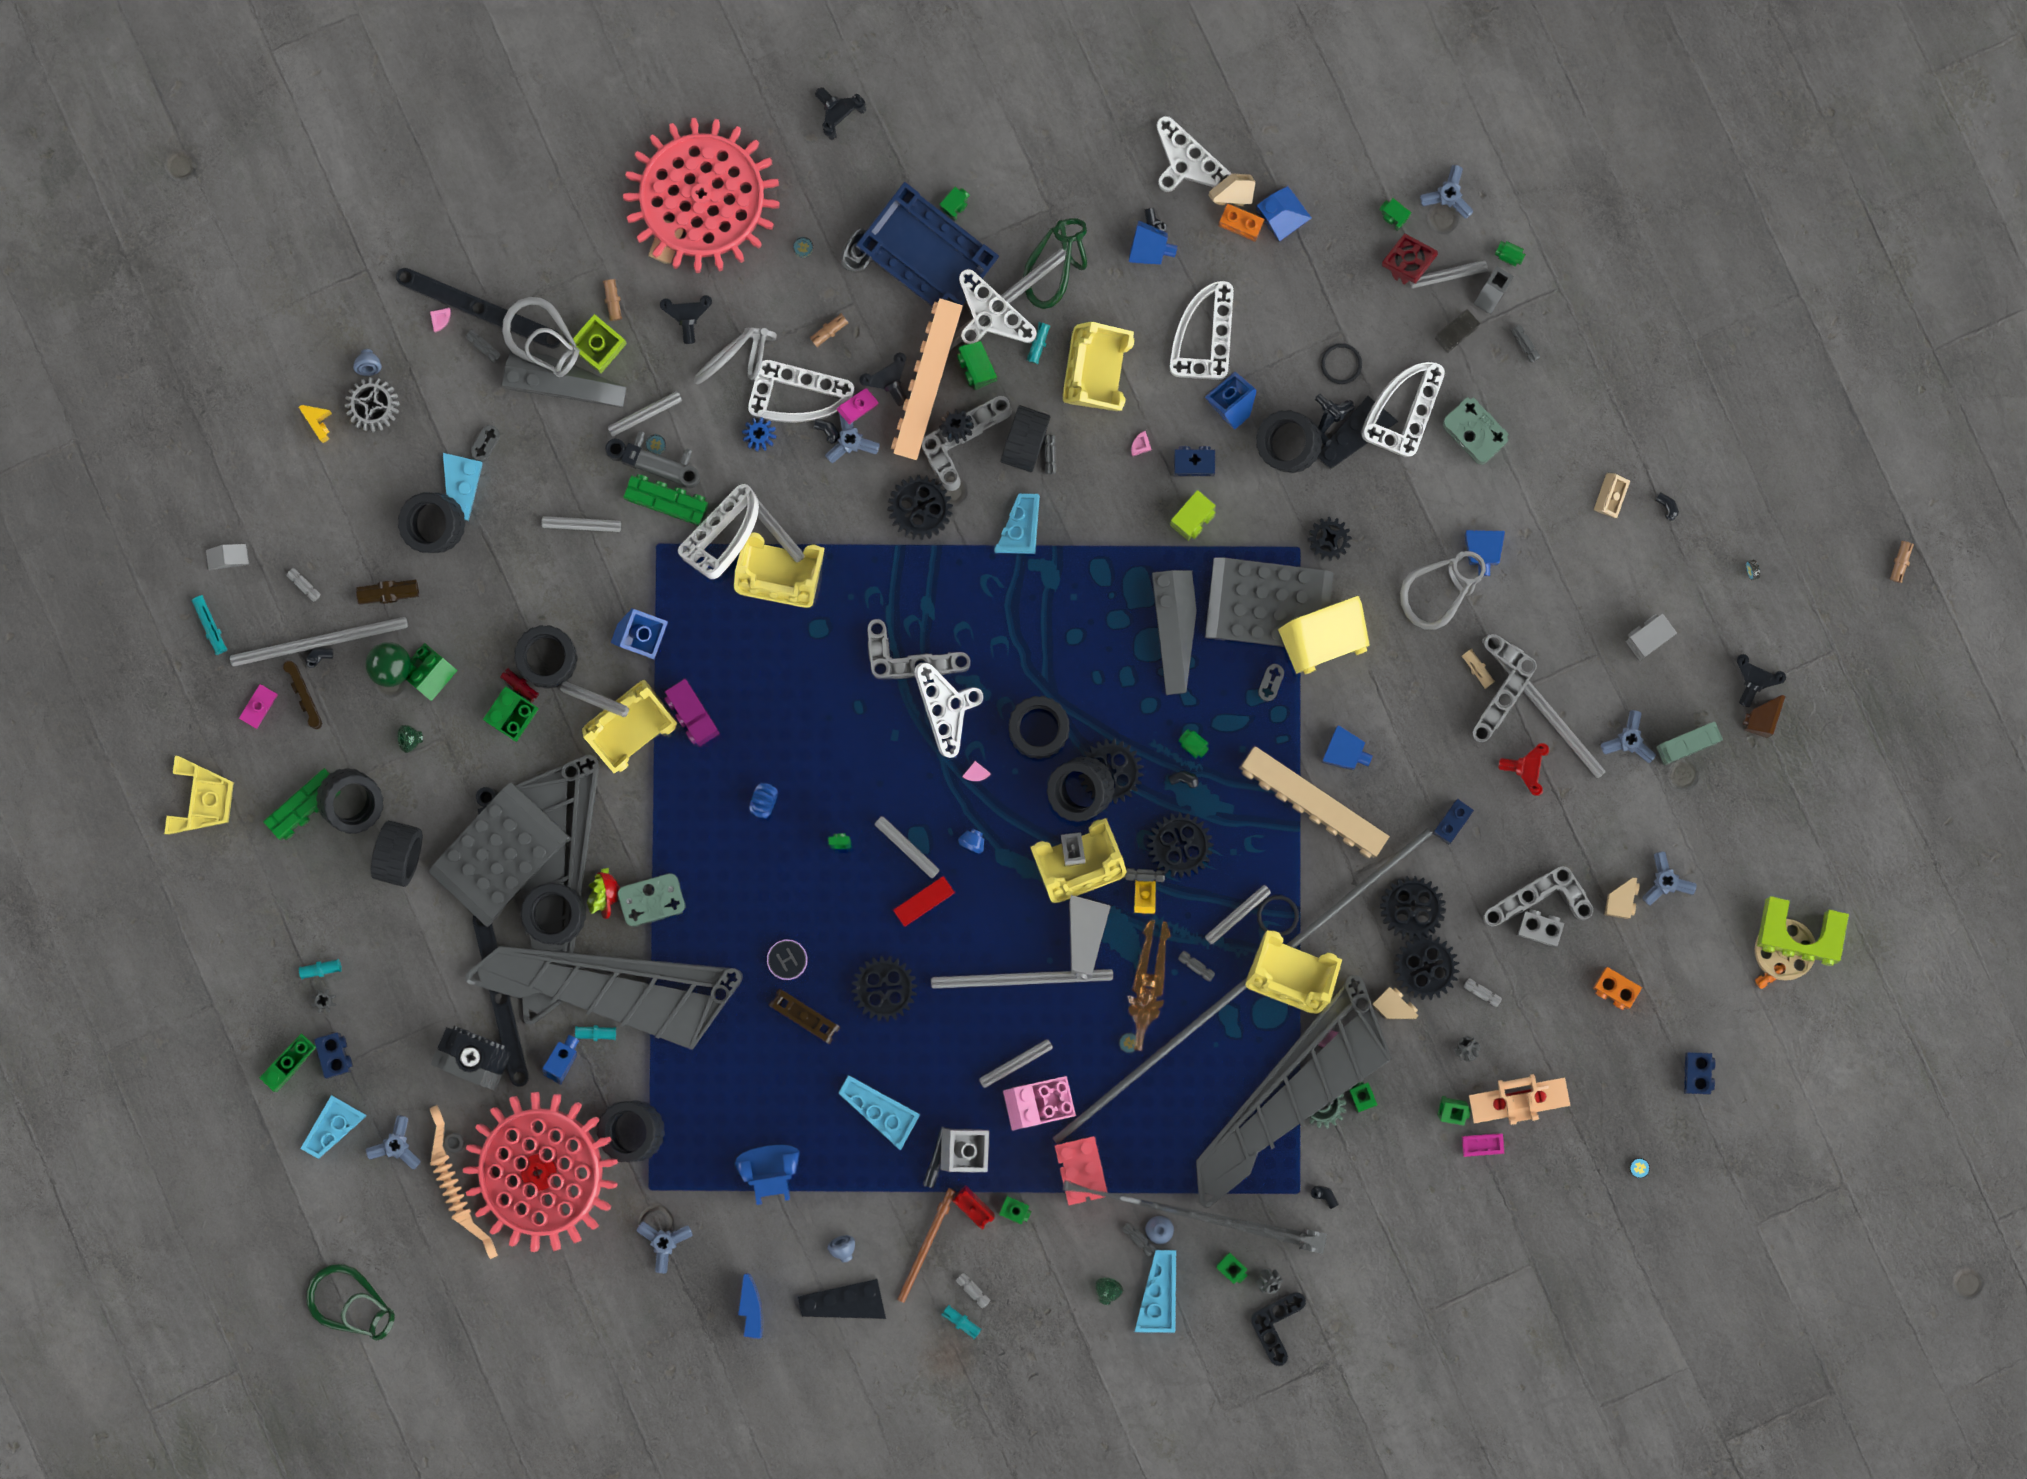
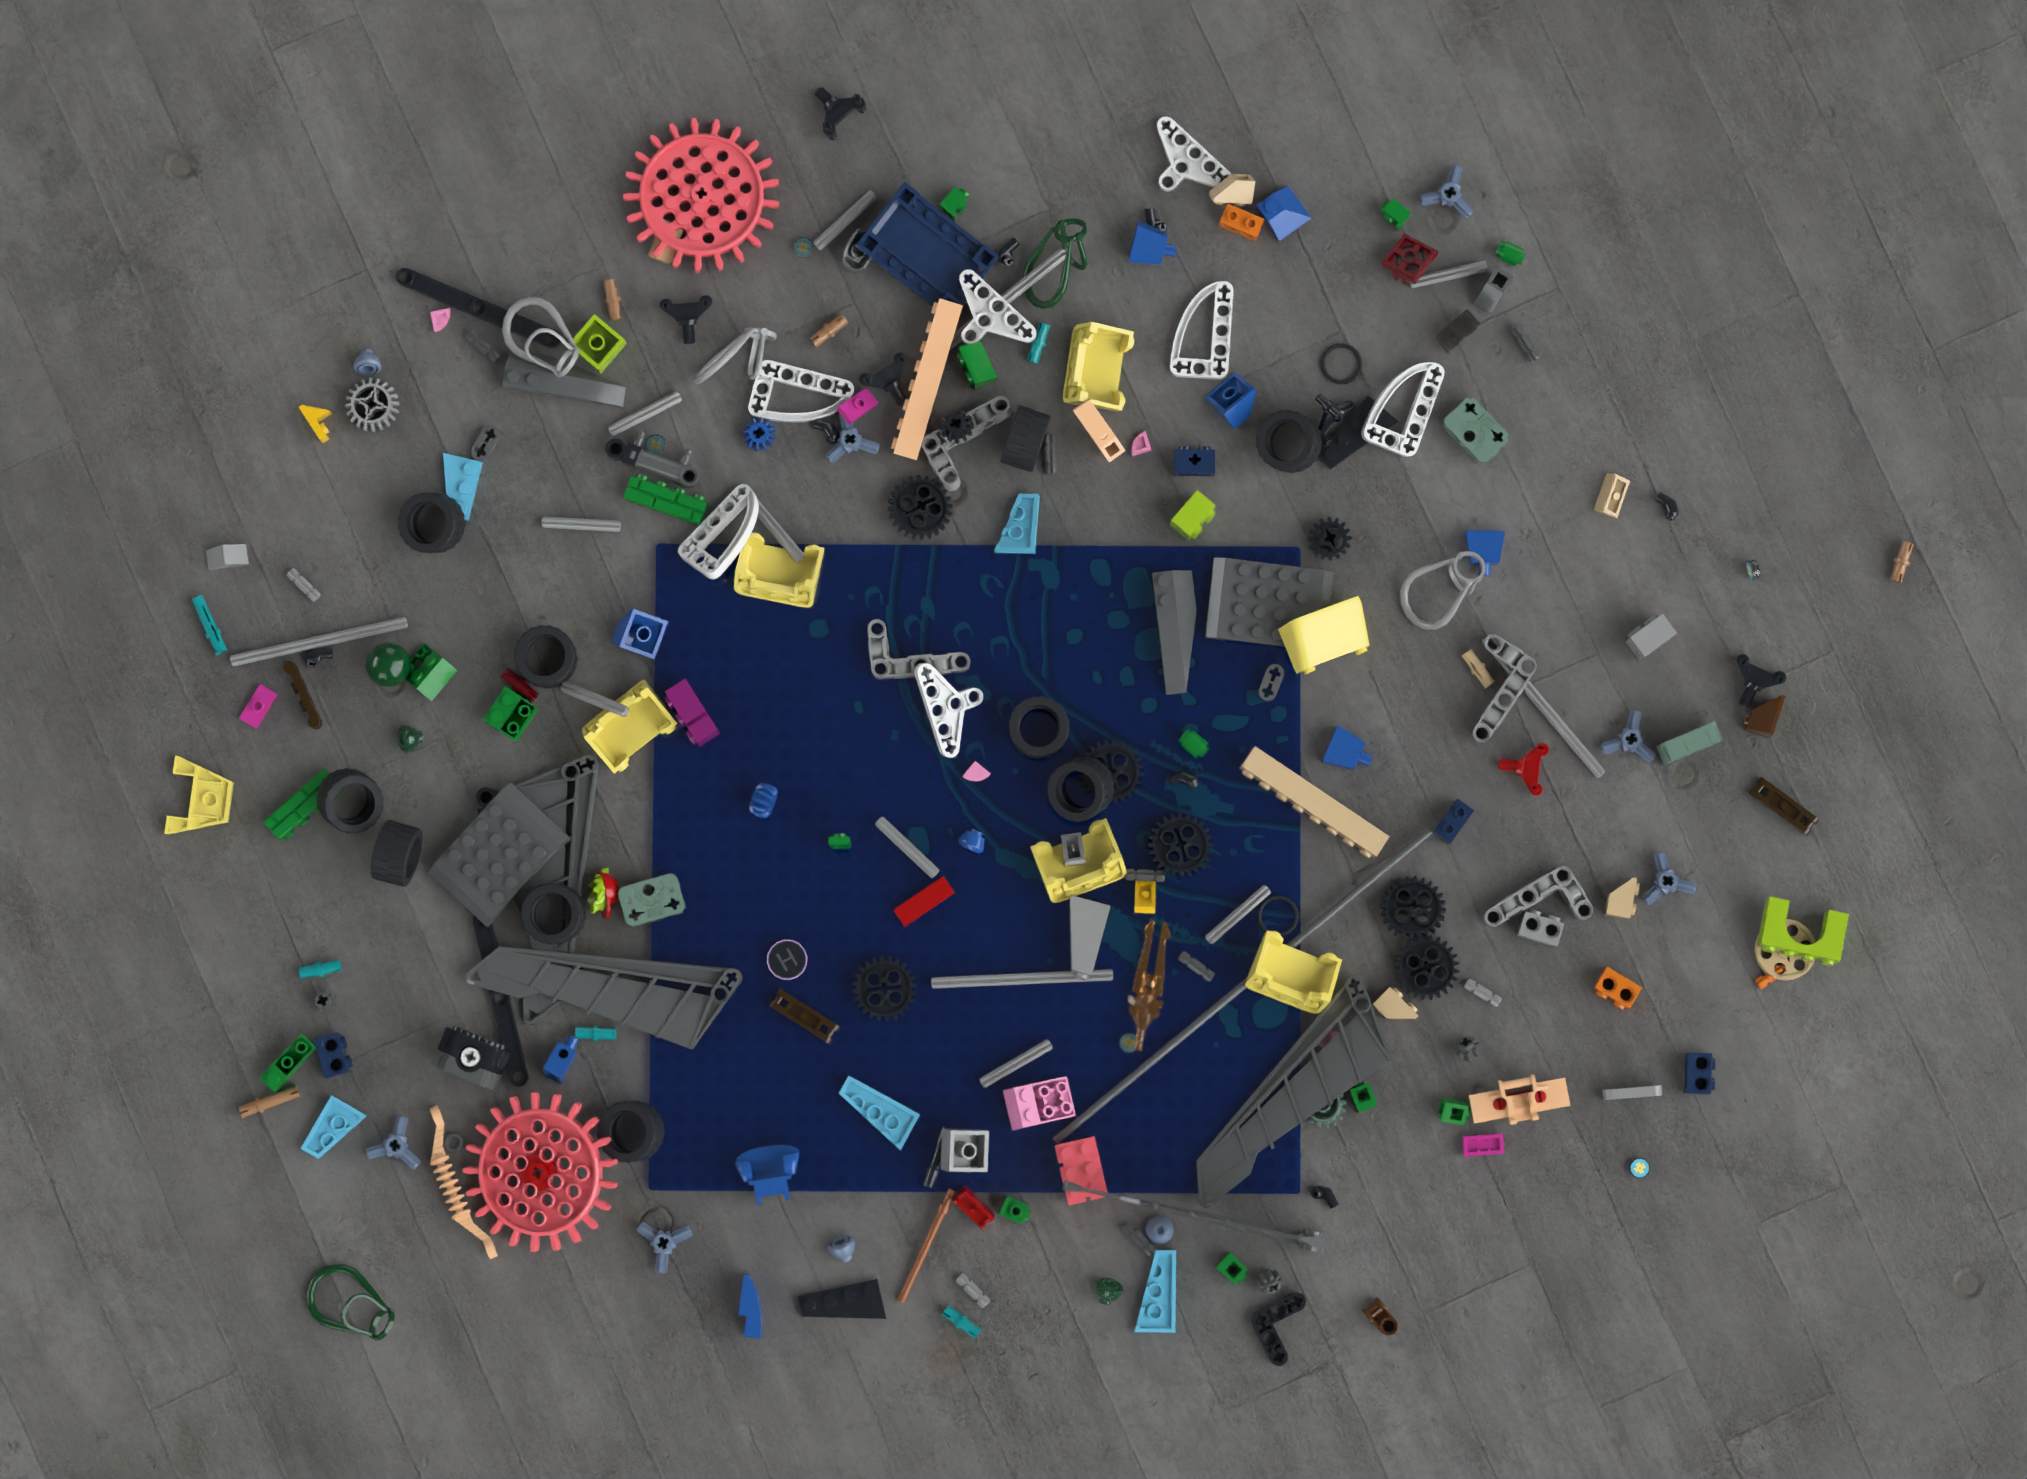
dark brown piece [356,579,419,605] -> none
none -> medium nougat pin [238,1085,301,1118]
none -> light grey axle [813,190,877,250]
none -> black arm [1000,238,1020,267]
none -> light nougat slope [1073,399,1125,462]
none -> reddish brown piece [1361,1297,1398,1336]
none -> light grey beam [1602,1085,1662,1100]
none -> dark brown plate [1748,777,1819,836]

